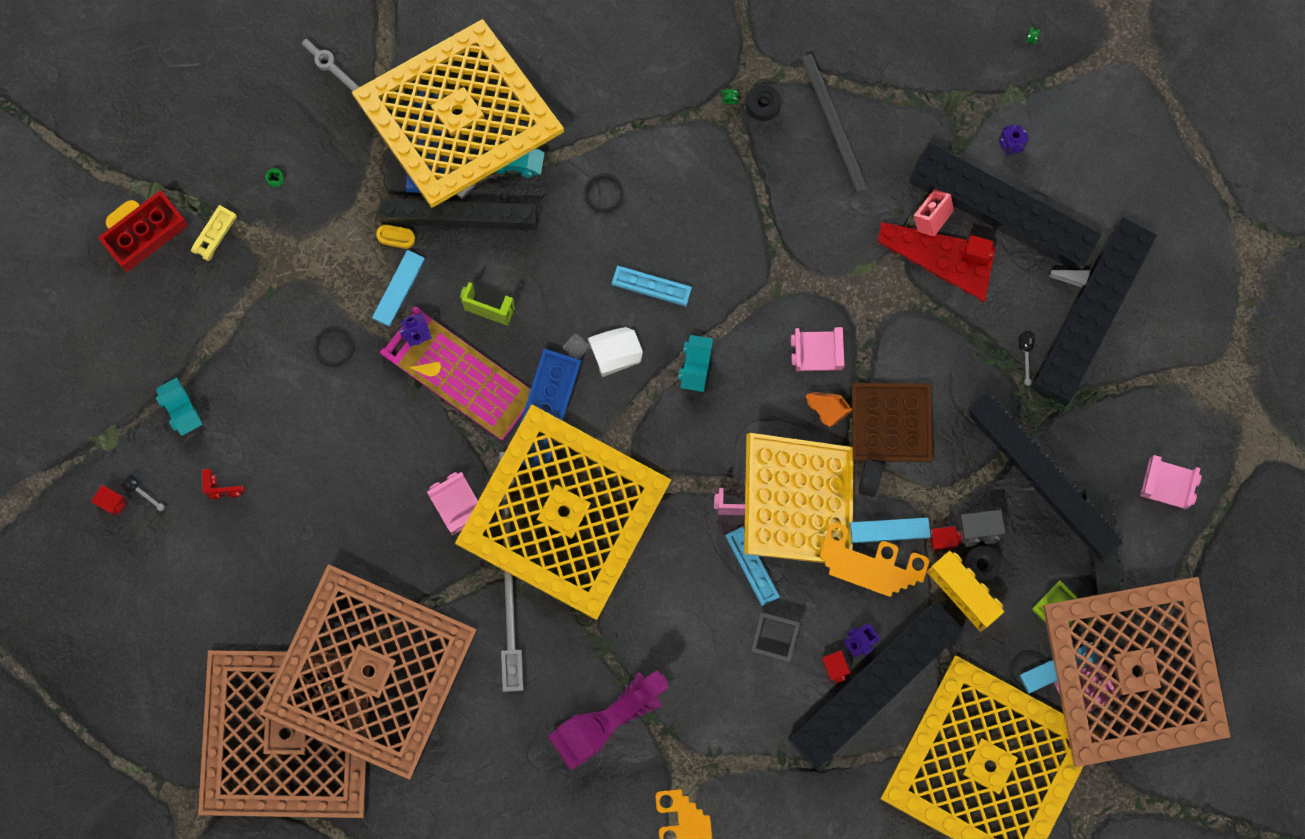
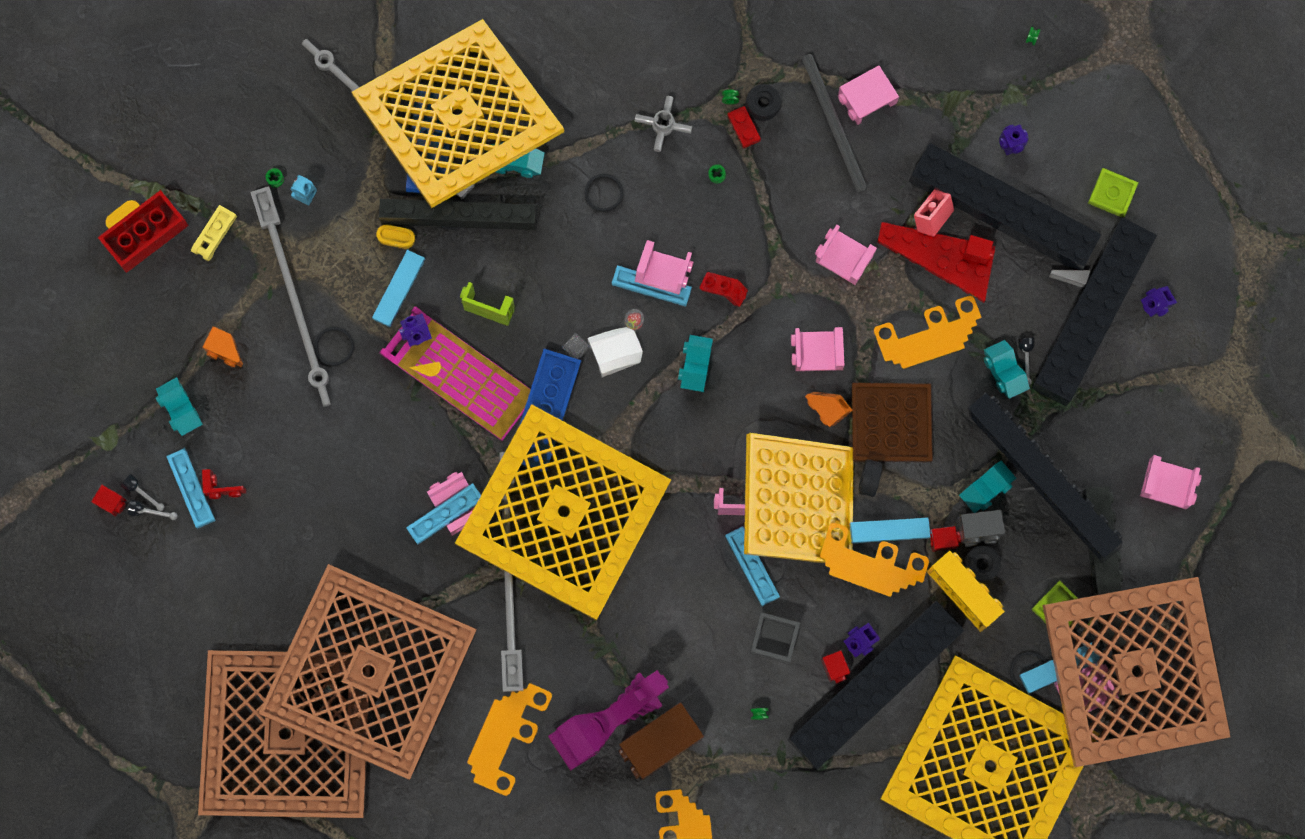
none -> hinge [128,500,178,520]
none -> medium azure tile [166,448,216,529]
none -> orange slope [203,327,243,367]
none -> light grey bar [251,186,331,407]
none -> medium azure leg [290,175,317,205]
none -> medium azure tile [406,483,481,545]
none -> light orange piece [467,683,552,796]
none -> reddish brown brick [618,702,704,781]
none -> clear tile [625,309,644,330]
none -> light grey bar [635,96,692,152]
none -> bright pink panel [635,240,694,295]
none -> red bracket [700,272,748,307]
none -> green bush [708,164,726,184]
none -> red plate [727,106,761,149]
none -> green bush [750,708,769,720]
none -> bright pink panel [815,225,877,285]
none -> bright pink panel [838,66,899,125]
none -> light orange piece [874,296,981,369]
none -> teal brick [959,461,1017,513]
none -> teal brick [984,340,1030,398]
none -> lime tile [1088,168,1139,218]
none -> dark purple brick [1141,286,1177,317]

